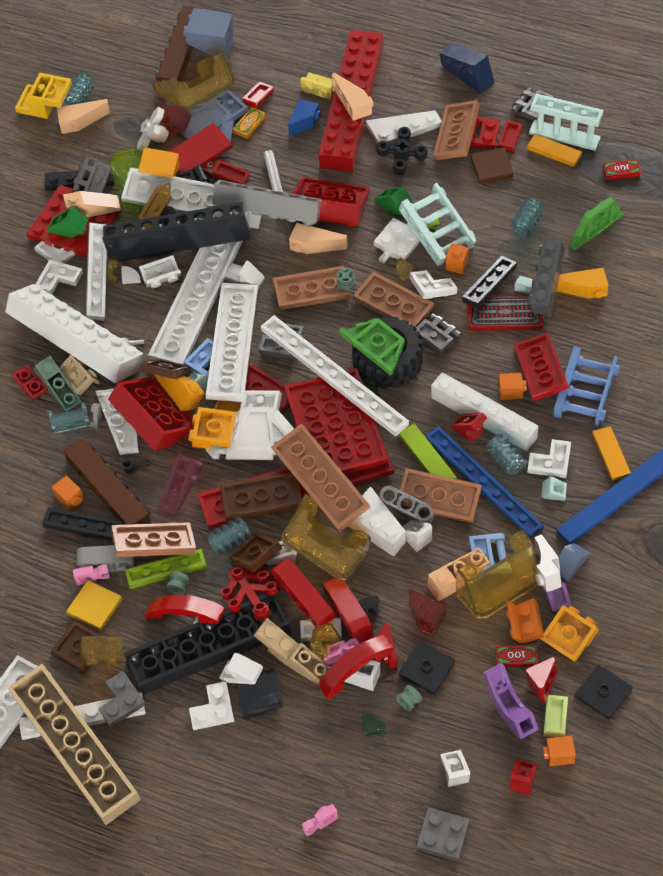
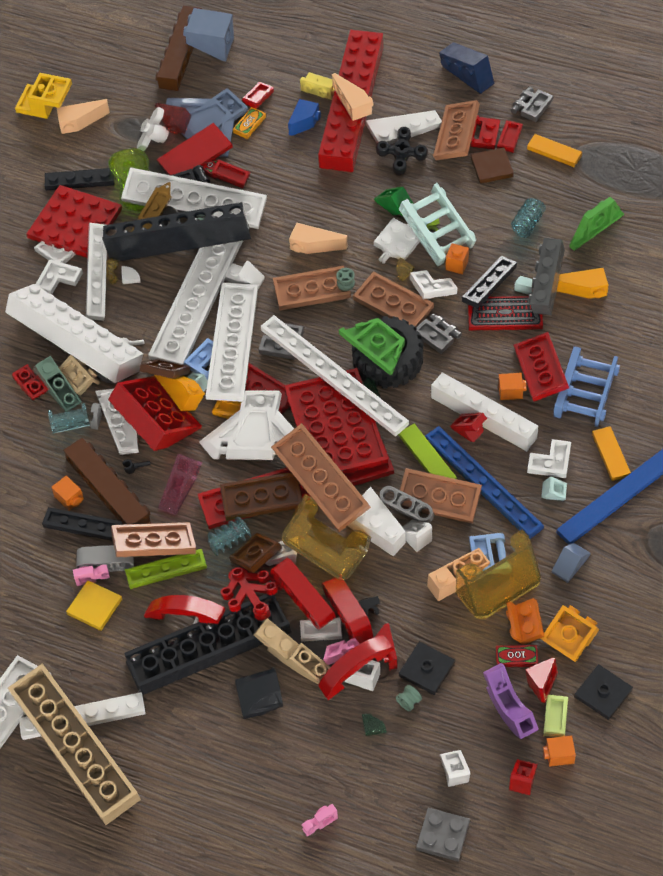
green slope [46,206,89,238] -> none
reddish brown tile [50,621,108,674] -> none
clear light blue piece [63,71,95,106] -> none
light nougat slope [63,191,121,218] -> none
flat silver plate [72,157,112,194] -> none
clear yellow bracket [80,636,125,666] -> none
flat silver plate [98,671,146,728] -> none
light orange slope [138,147,179,178] -> none
white bracket [139,255,181,289] -> none
clear yellow windscreen [152,53,235,110] -> none
sand green wheel [166,571,190,595] -> none
light orange plate [189,407,236,449] -> none
white plate [189,681,234,730] -> none
light grey brick [212,180,322,225] -> none
white slope [219,653,263,684] -> none
white axle [264,150,286,220] -> none
red slope [291,177,370,227] -> none
clear yellow bracket [310,623,340,659] -> none
clear red slope [409,588,446,634] -> none
clear light blue piece [486,433,528,475] -> none
light aqua fence [529,94,604,151] -> none
white slope [534,535,562,592] -> none
medium lavender bracket [542,582,572,612] -> none
red tile [603,159,641,180] -> none

